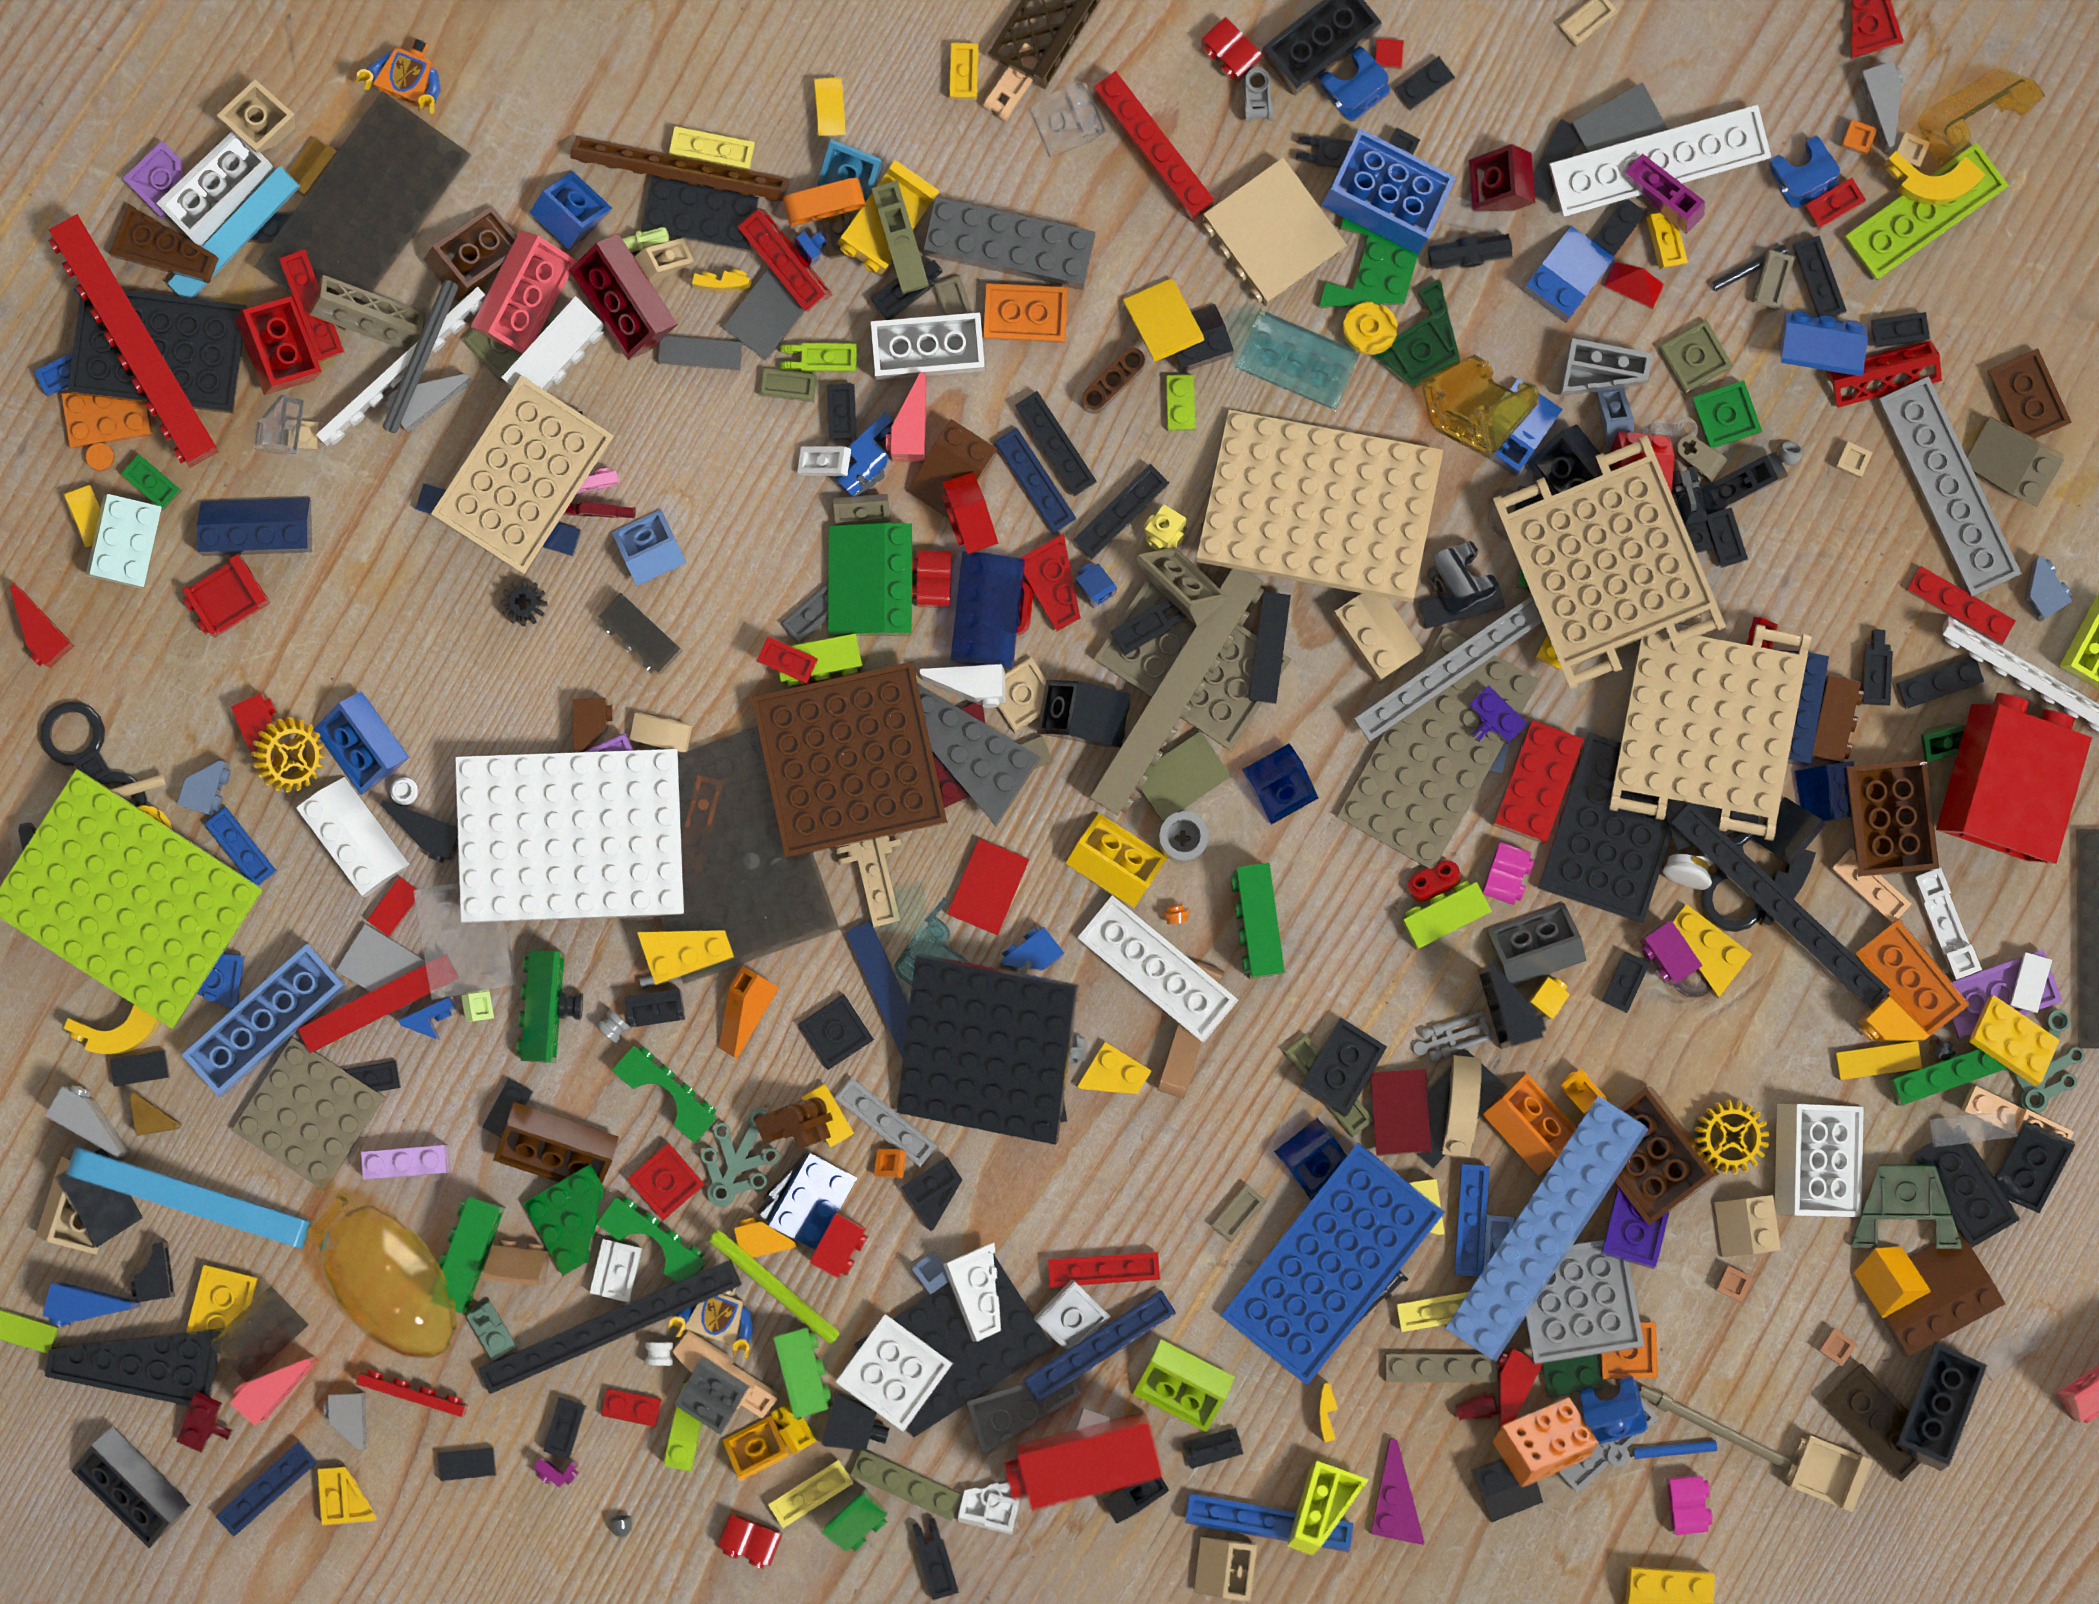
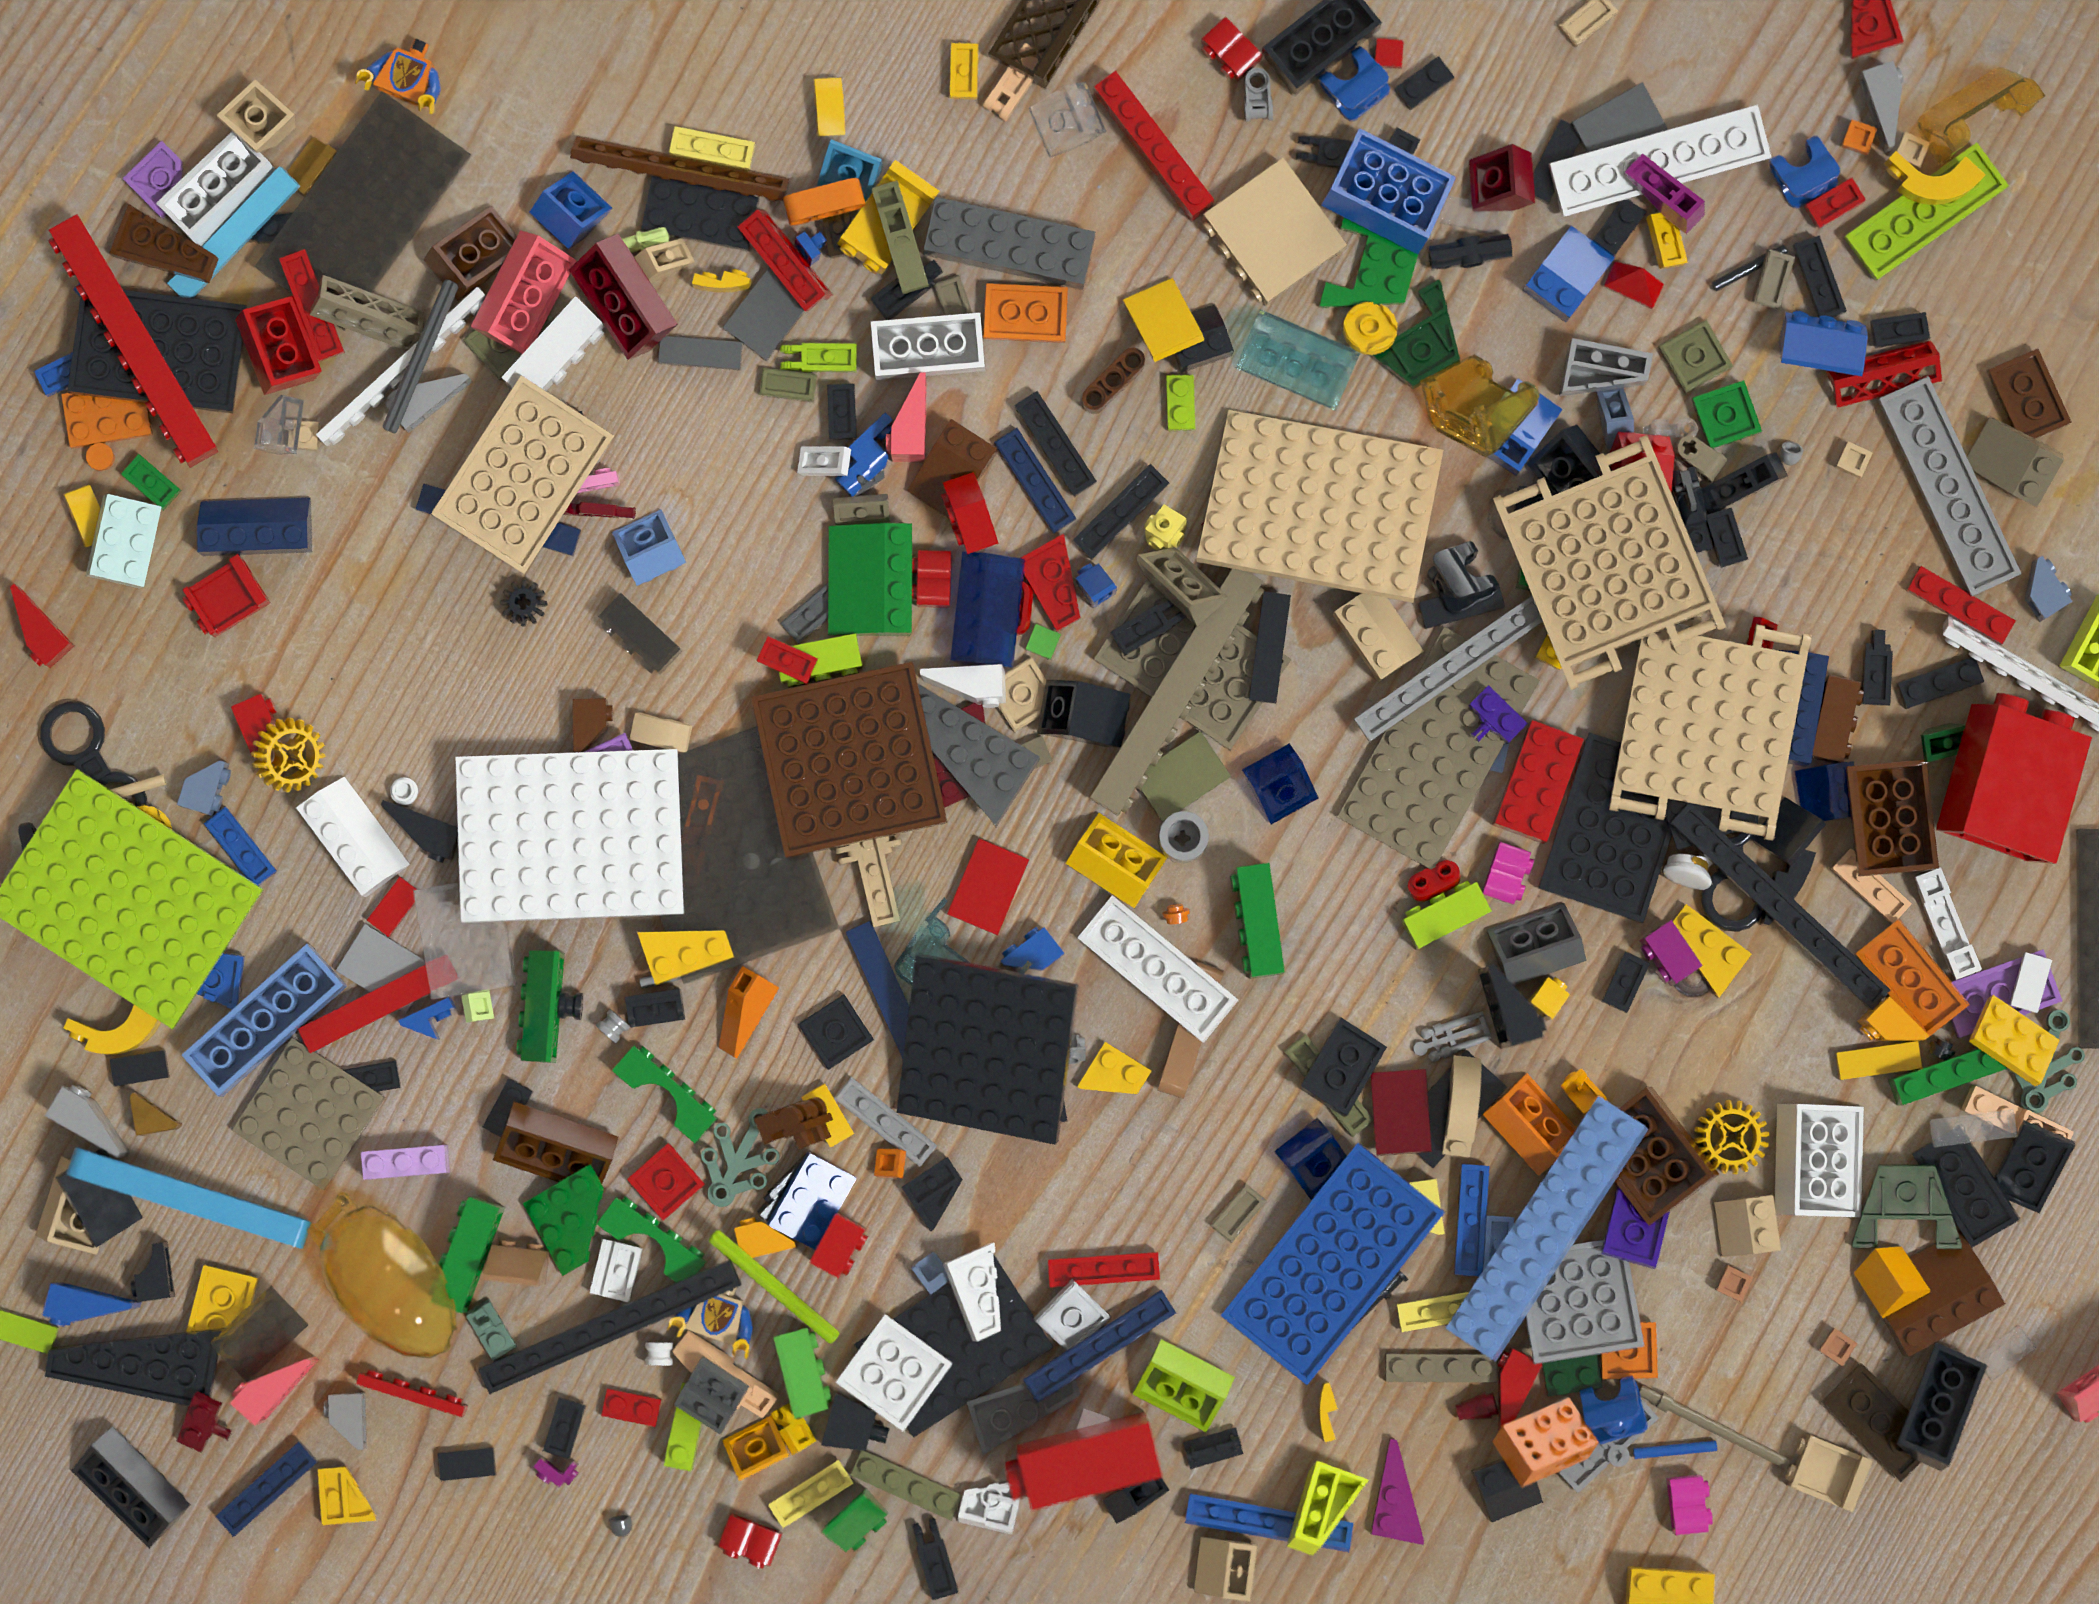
blue slope [313,691,409,795] -> none
none -> bright green tile [1025,624,1061,660]

